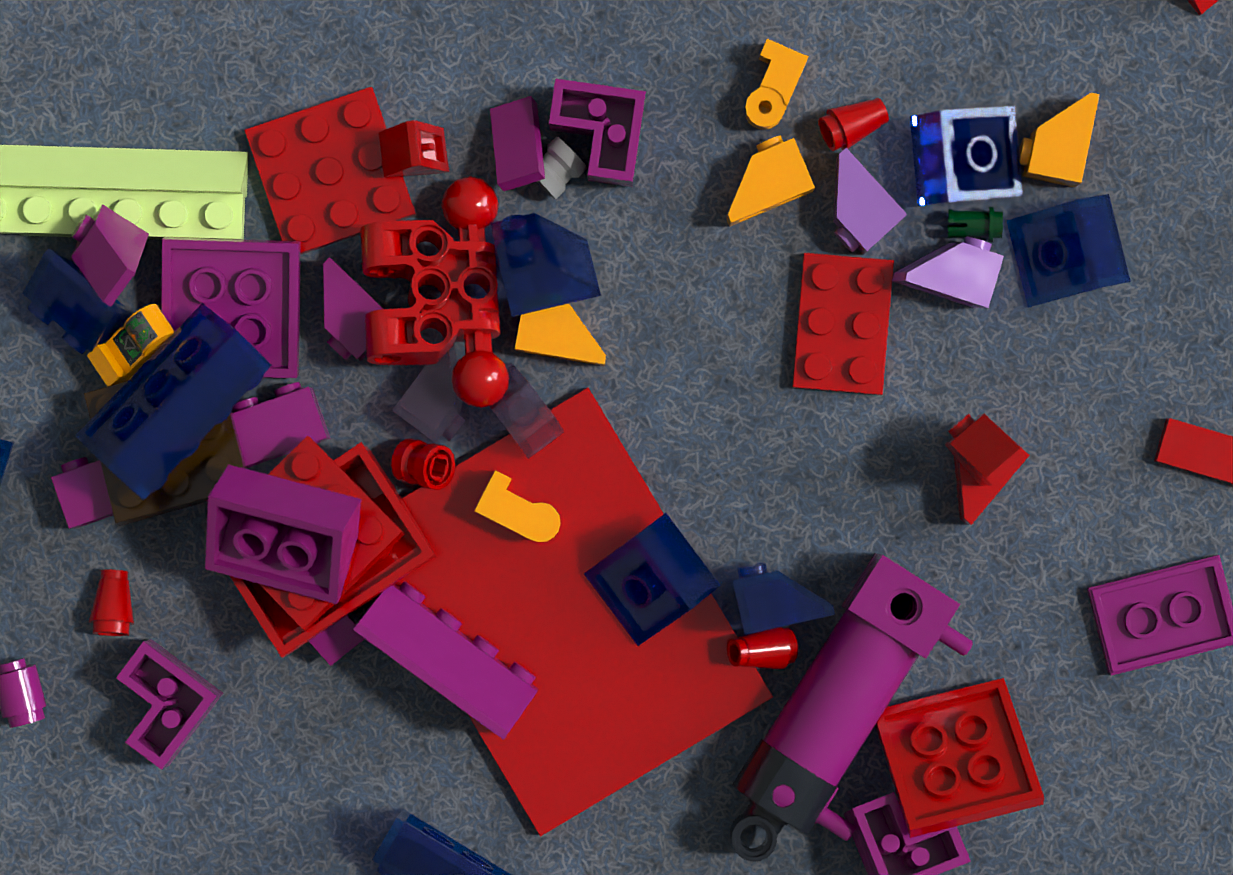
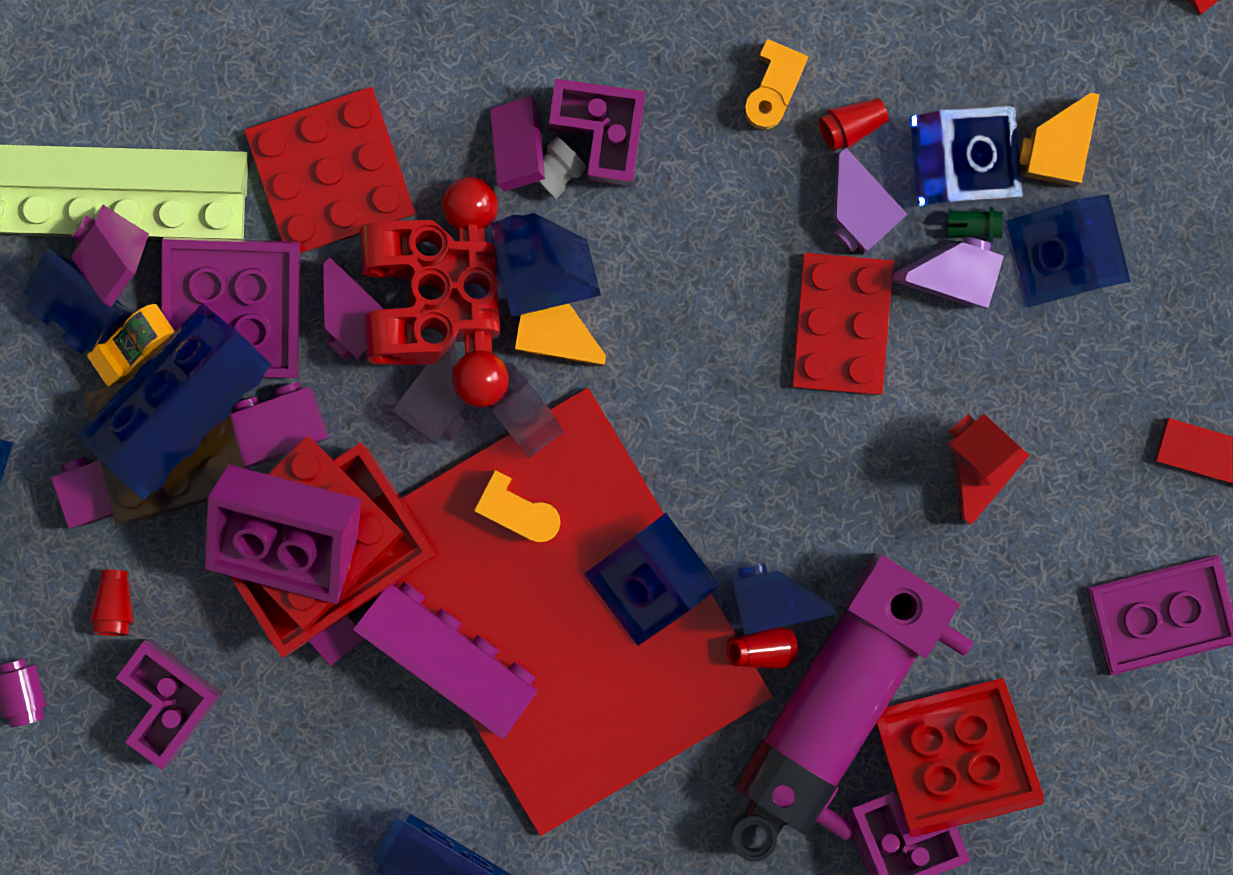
red slope [378,120,449,177] -> none
red wheel [391,438,455,490] -> none
light orange slope [726,135,815,227] -> none

